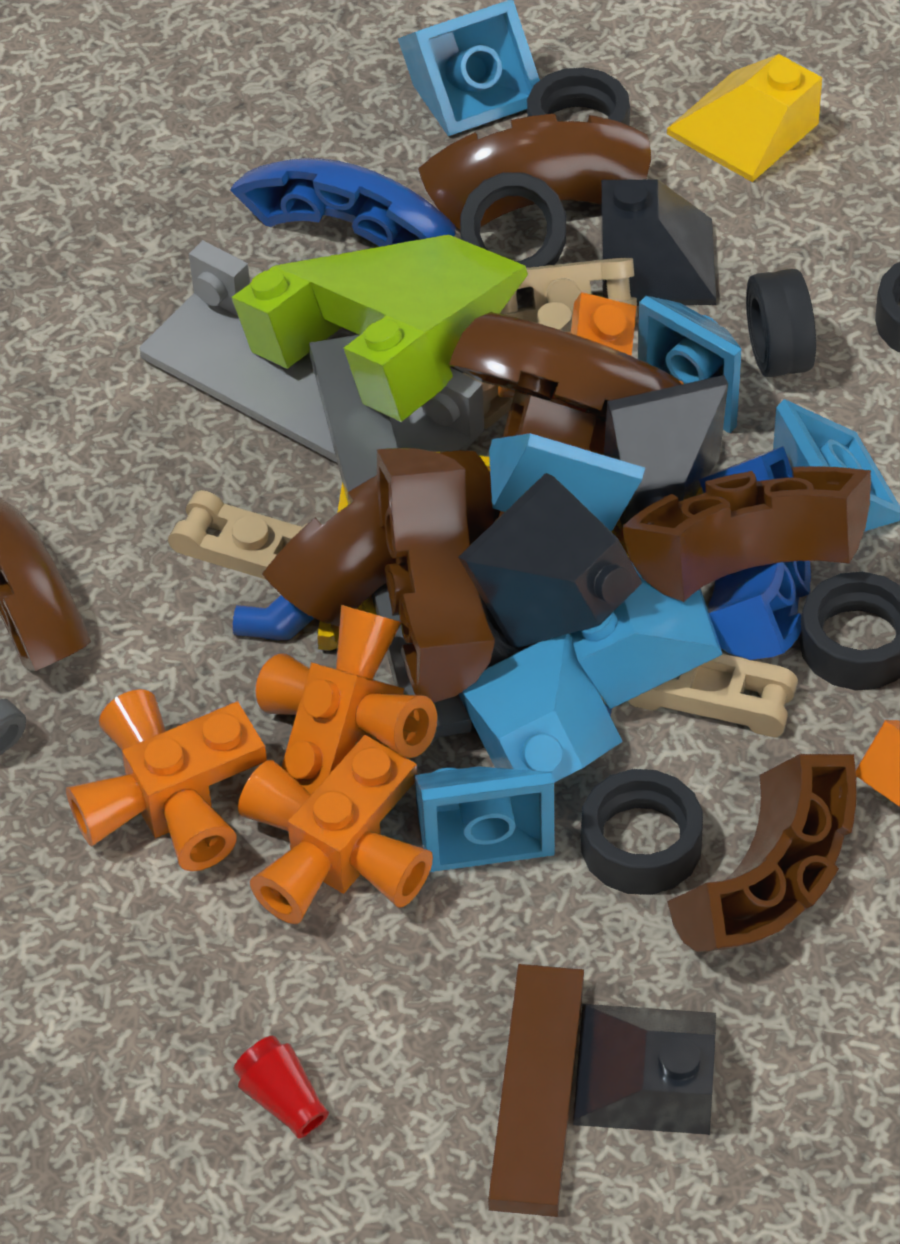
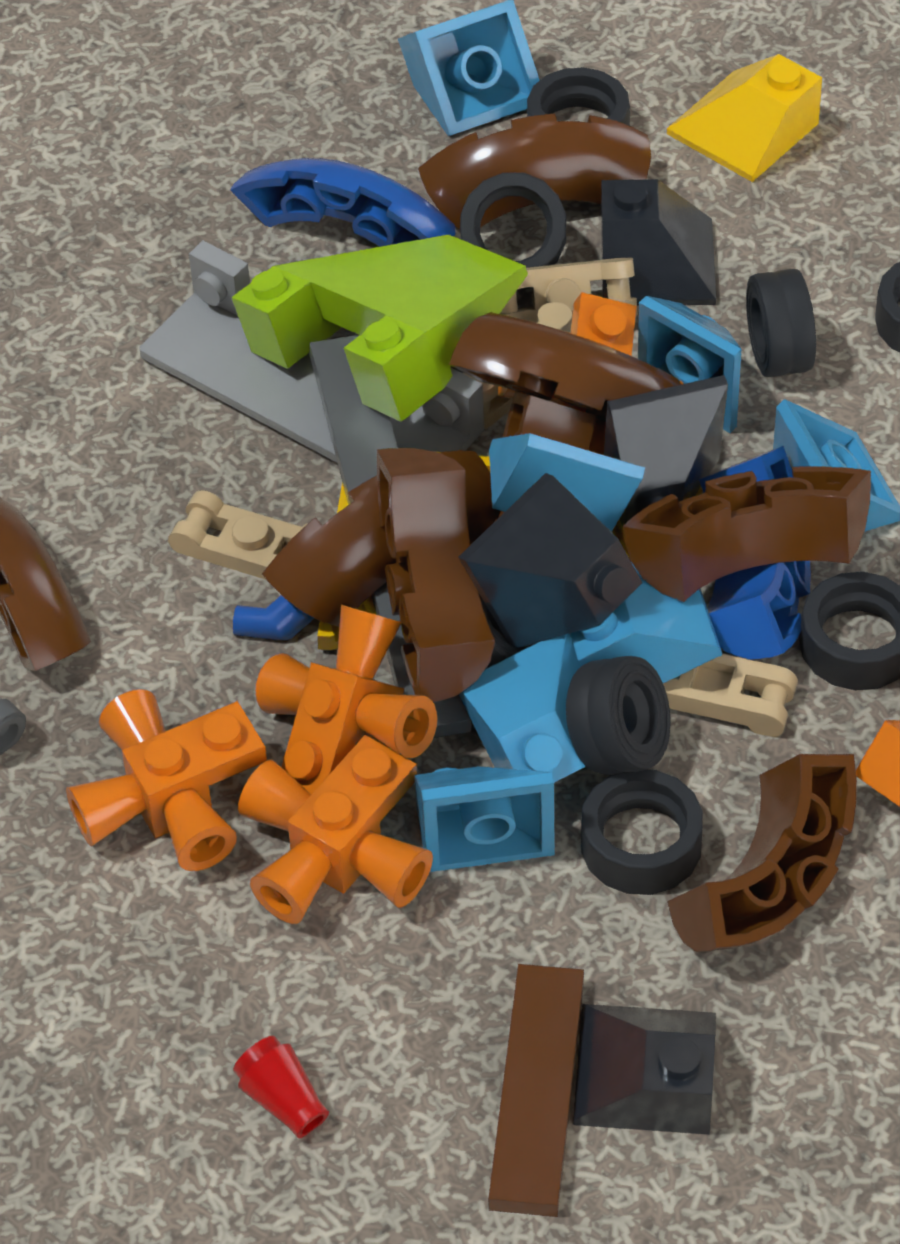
none -> black tyre [566,656,671,775]

